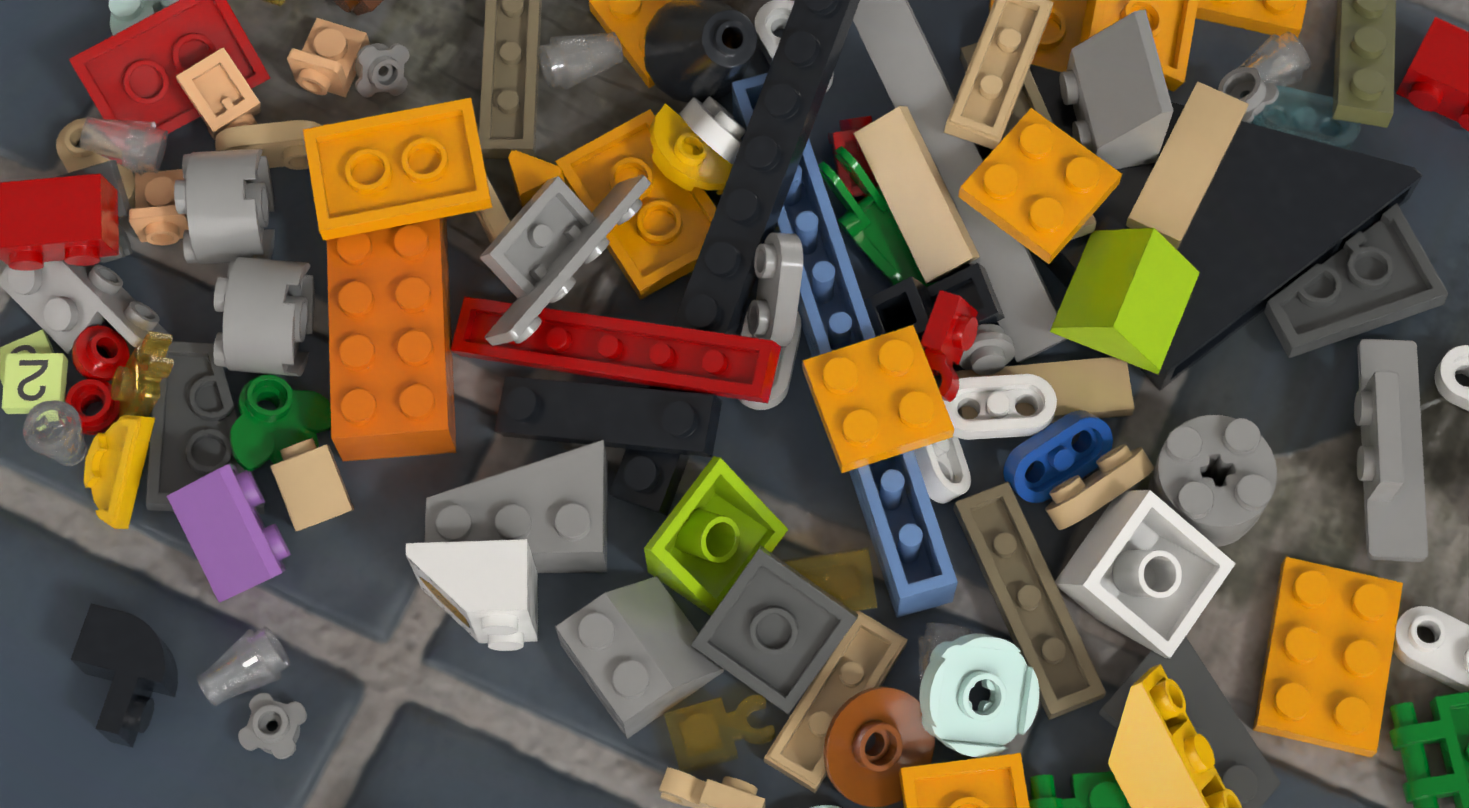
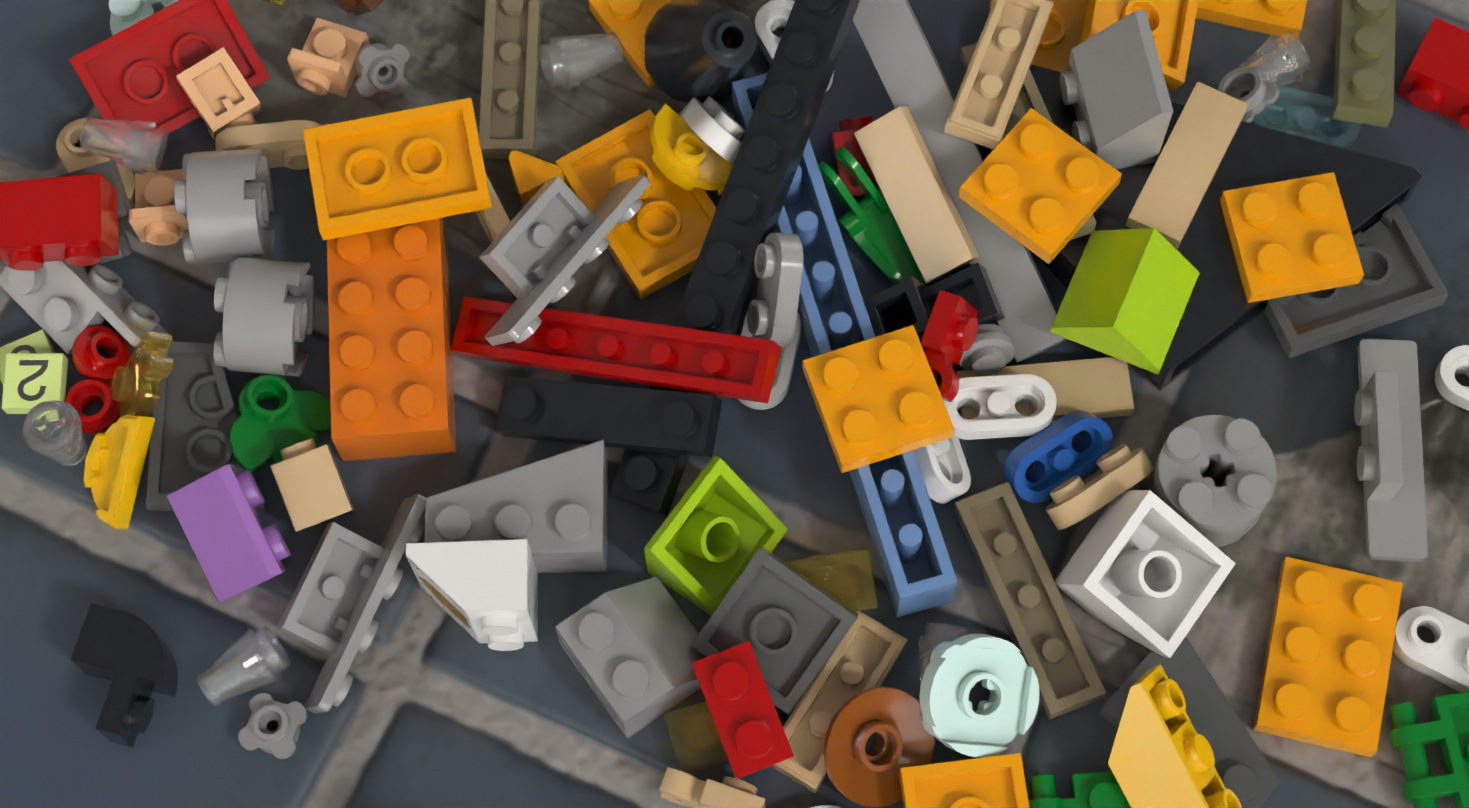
none -> light grey bracket [277,493,426,714]
none -> red brick [692,641,794,779]
none -> light orange plate [1219,172,1364,303]

